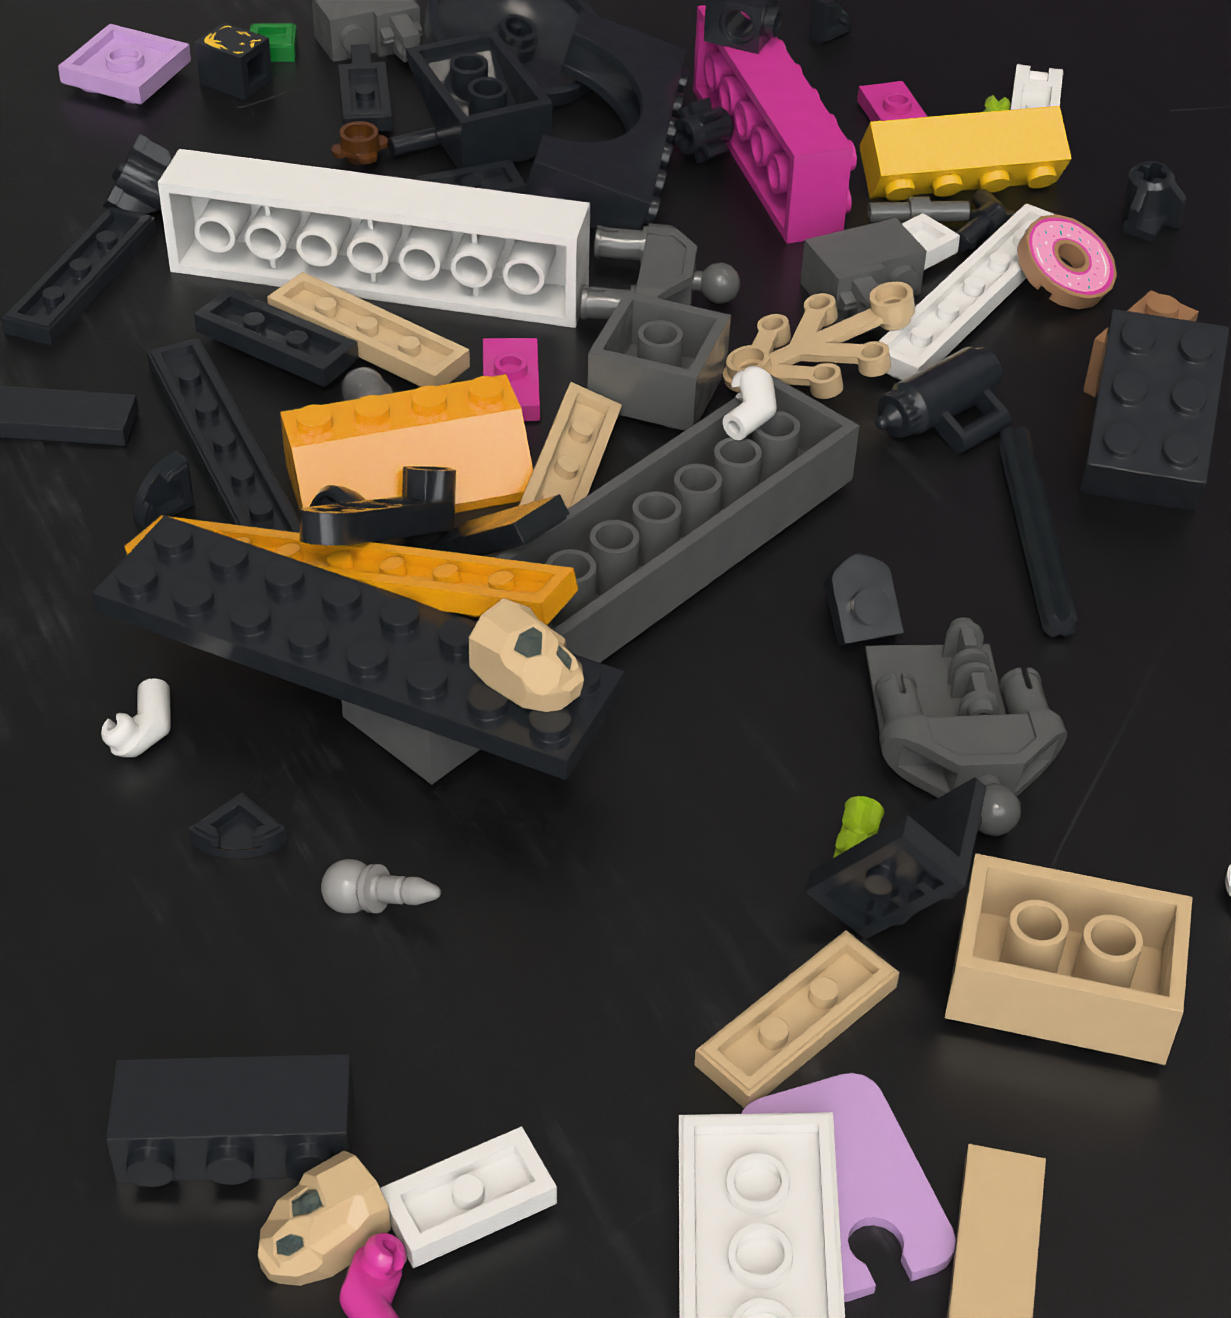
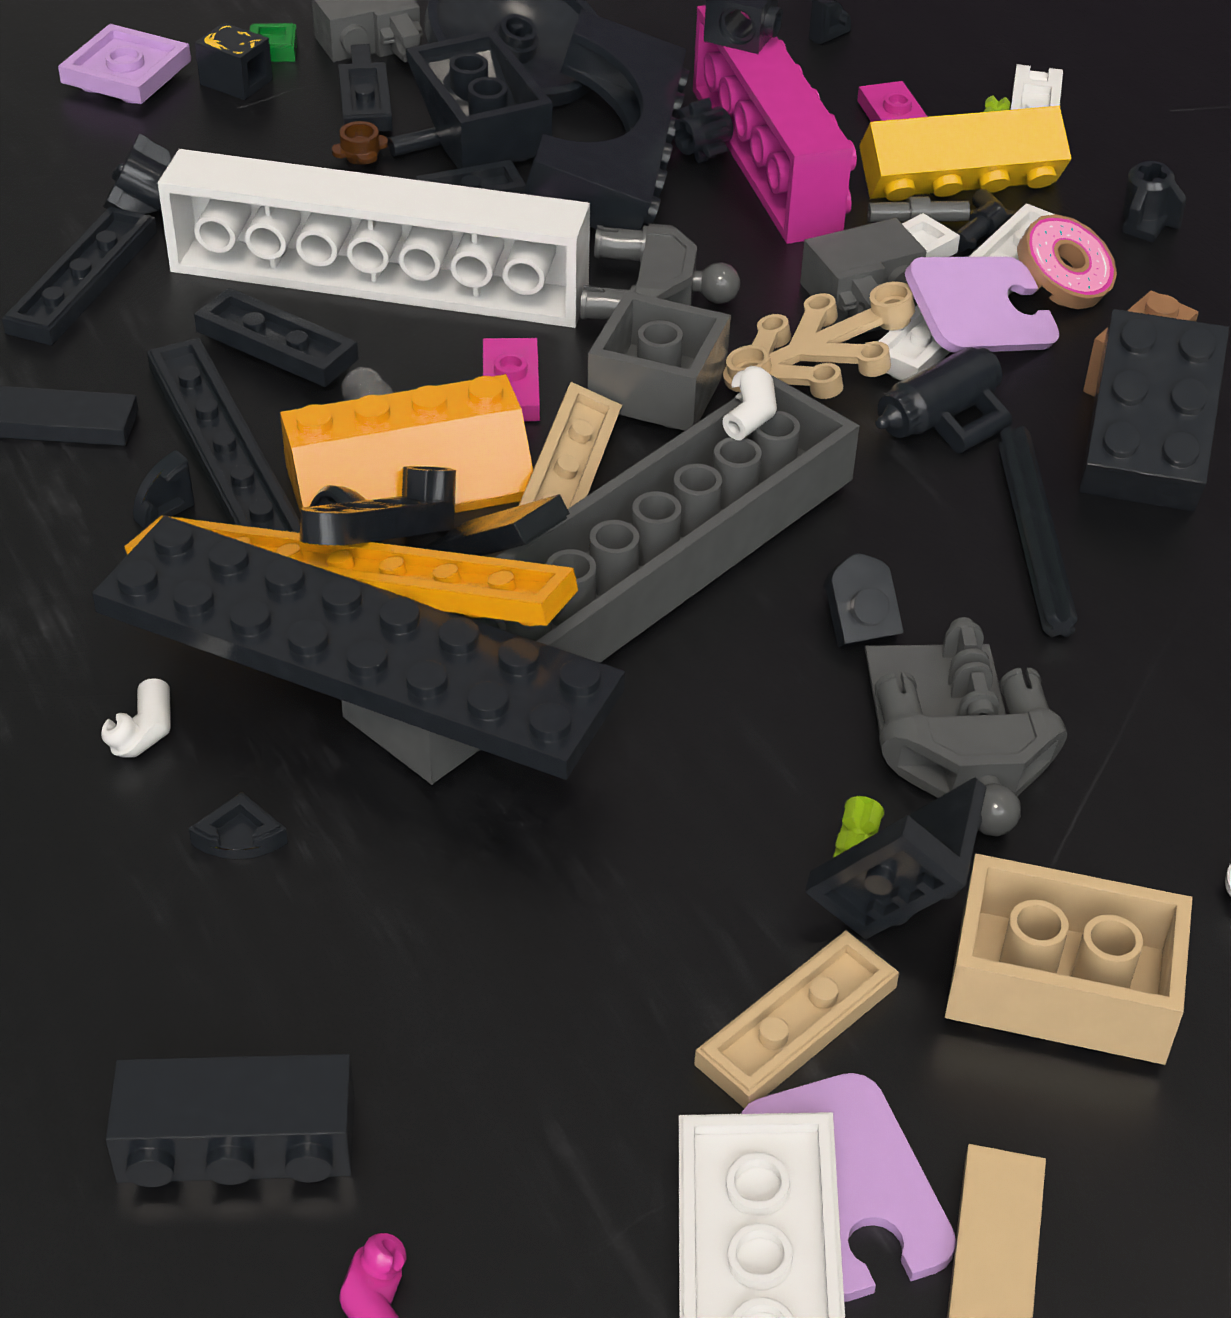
tan rock [258,1151,391,1286] -> none
tan plate [267,272,470,387] -> none
light grey bar [321,859,441,913] -> none
white plate [380,1126,557,1268] -> none
tan rock [469,598,584,712] -> none
none -> lavender piece [905,257,1059,353]

